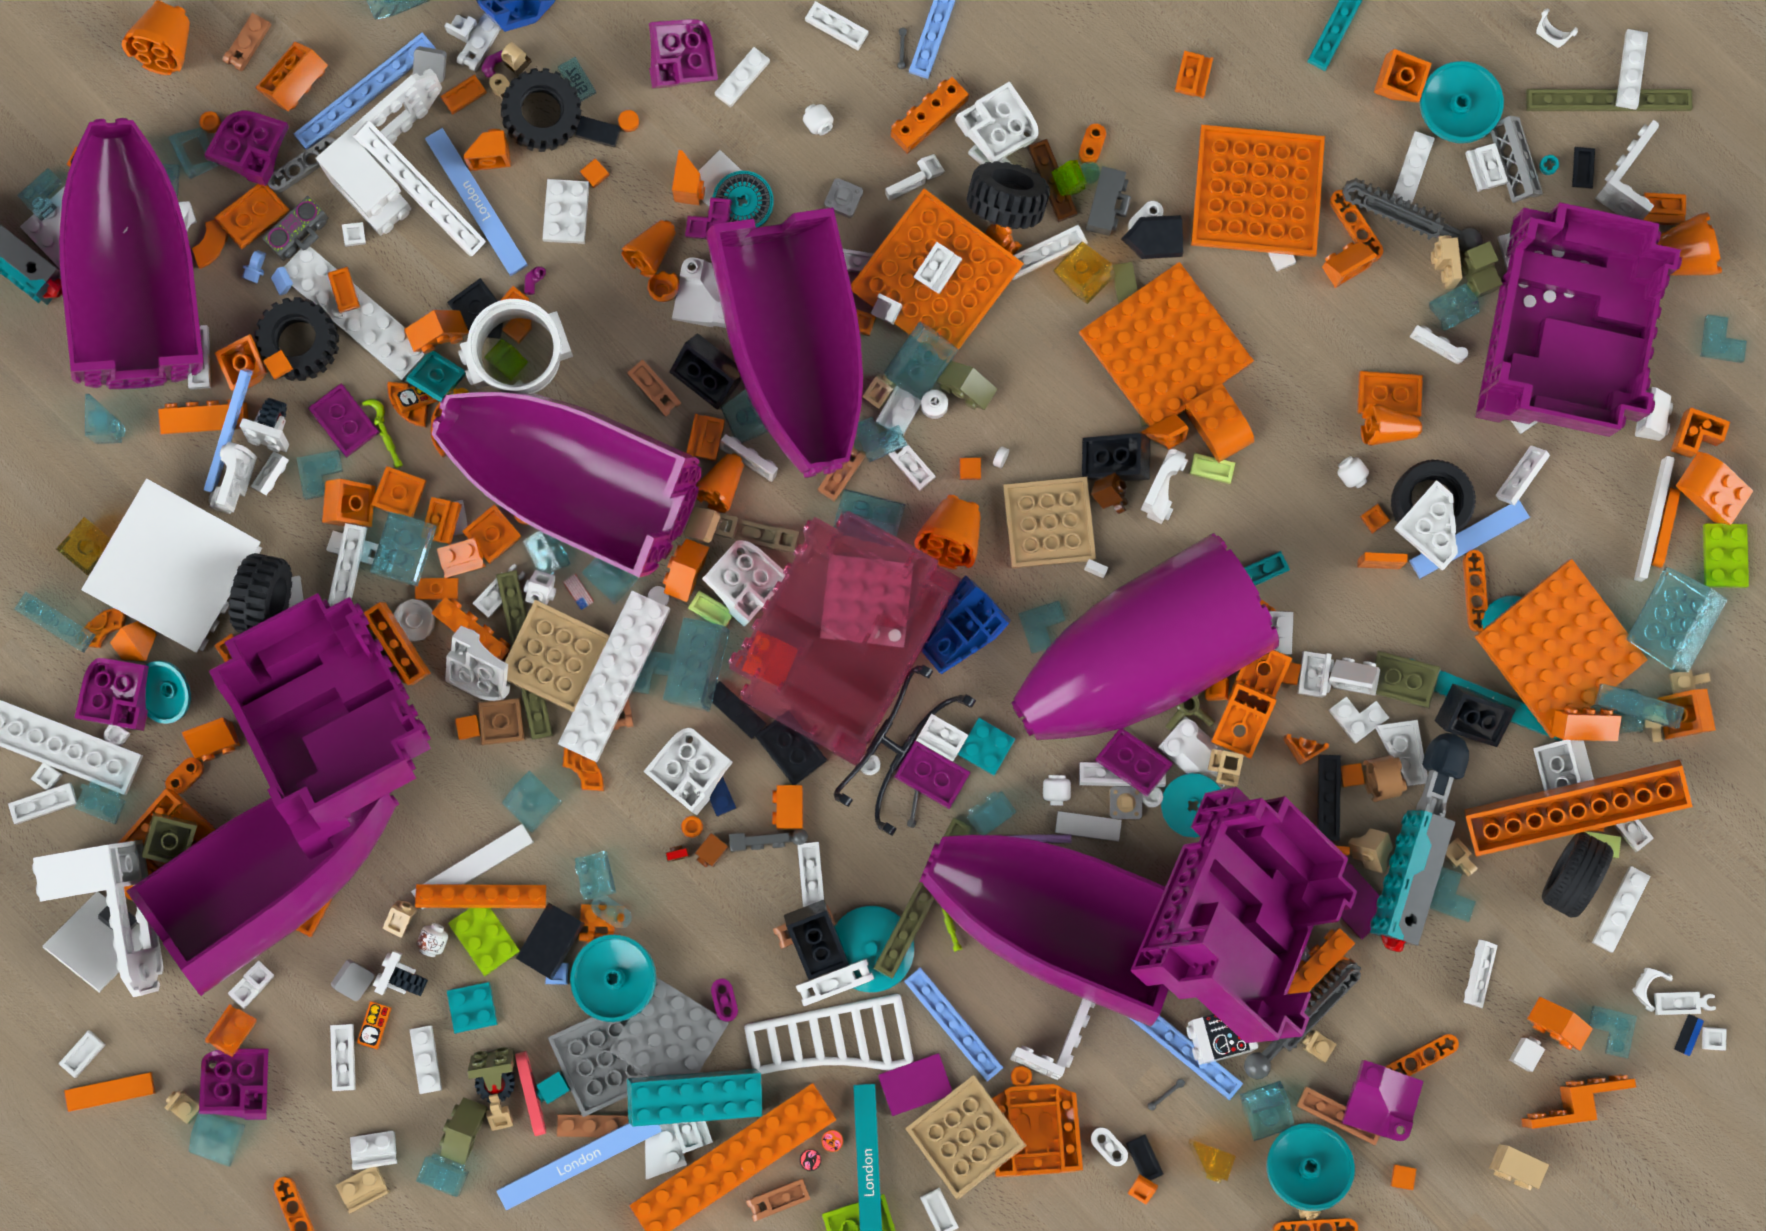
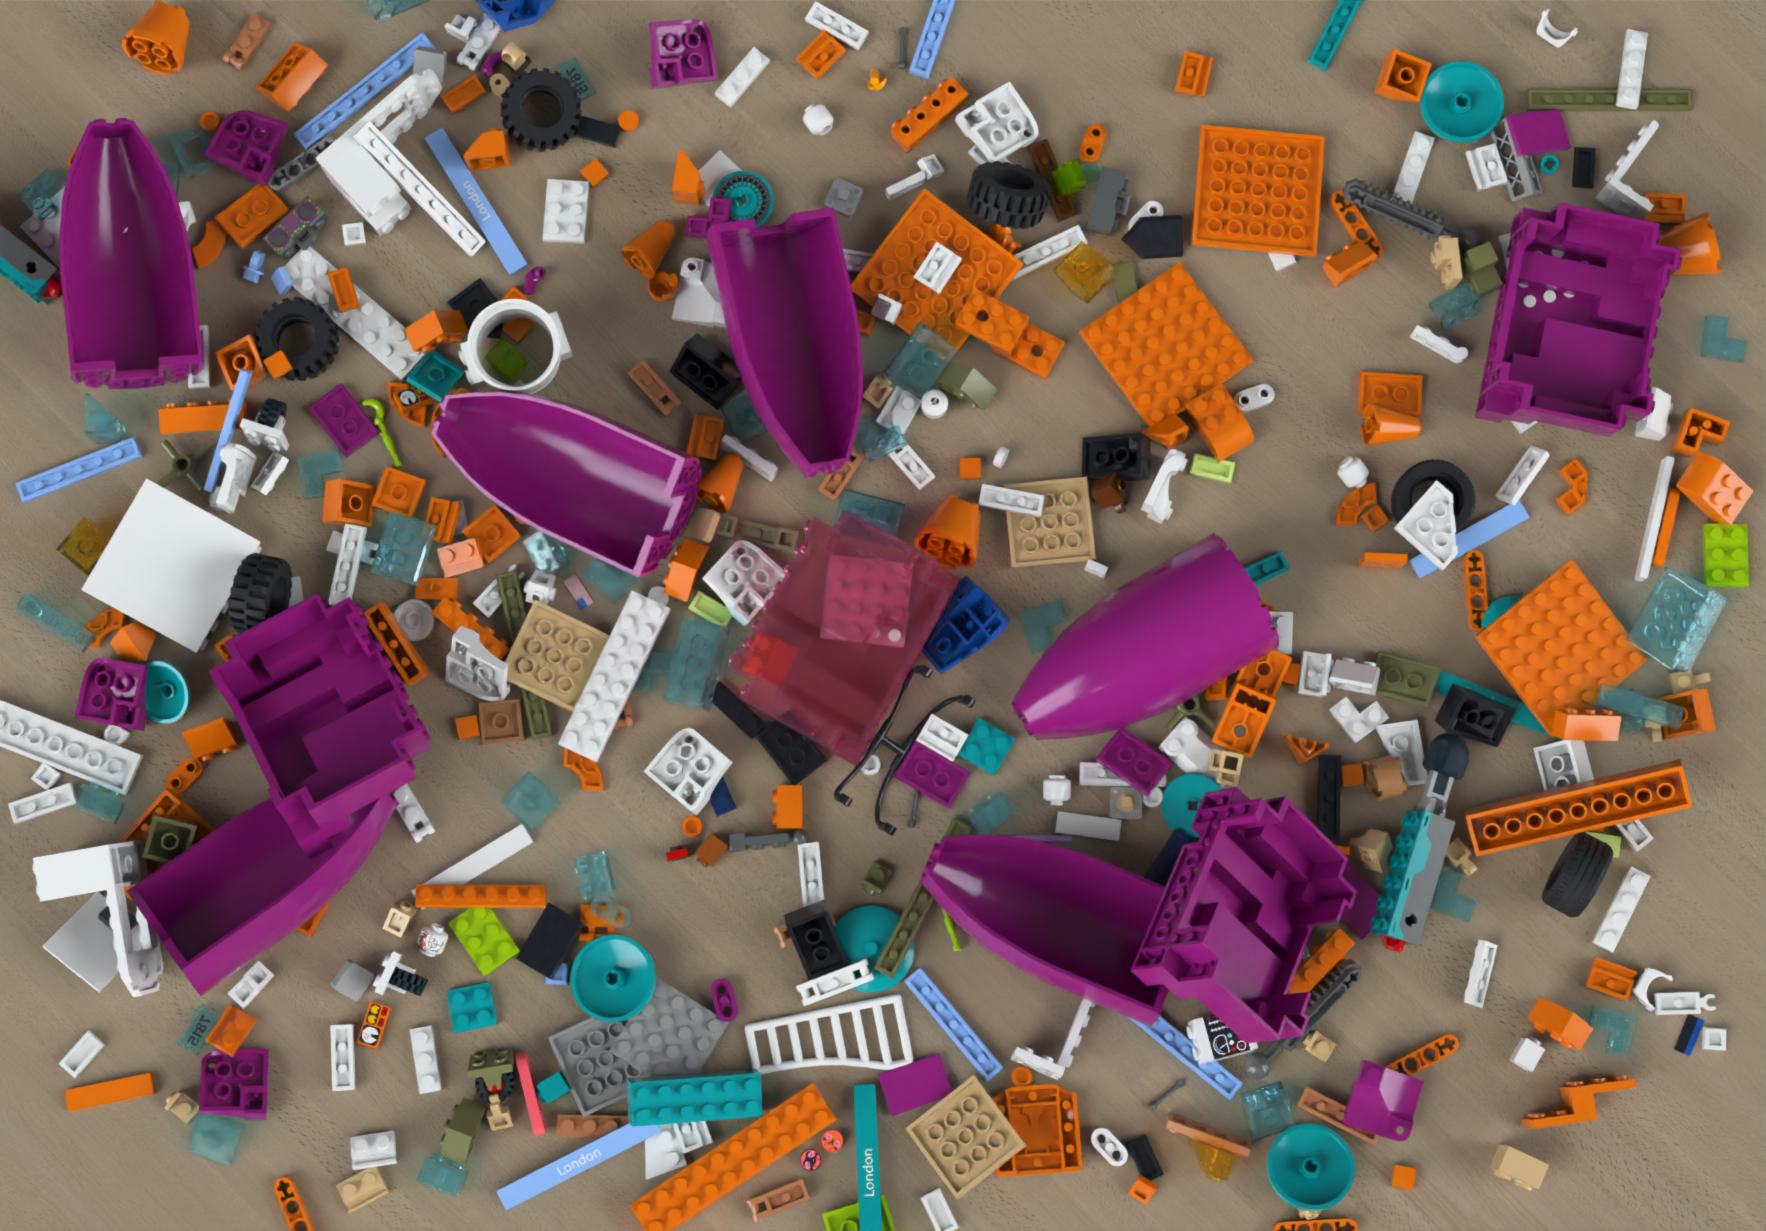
none -> light blue tile [15,437,143,503]
none -> olive bar [157,440,211,492]
none -> clear light blue tile [178,1006,220,1055]
none -> white plate [389,784,436,843]
none -> orange plate [796,30,846,81]
none -> olive bracket [861,862,892,896]
none -> light orange plate [867,69,887,91]
none -> orange bracket [954,288,1065,380]
none -> white plate [978,484,1044,517]
none -> dark blue plate [1144,830,1193,886]
none -> nougat plate [1166,1112,1251,1157]
none -> white plate [1234,384,1275,413]
none -> orange tile [1335,482,1377,526]
none -> magenta tile [1506,109,1571,157]
none -> orange tile [1555,457,1589,516]
none -> orange plate [1585,957,1637,1001]

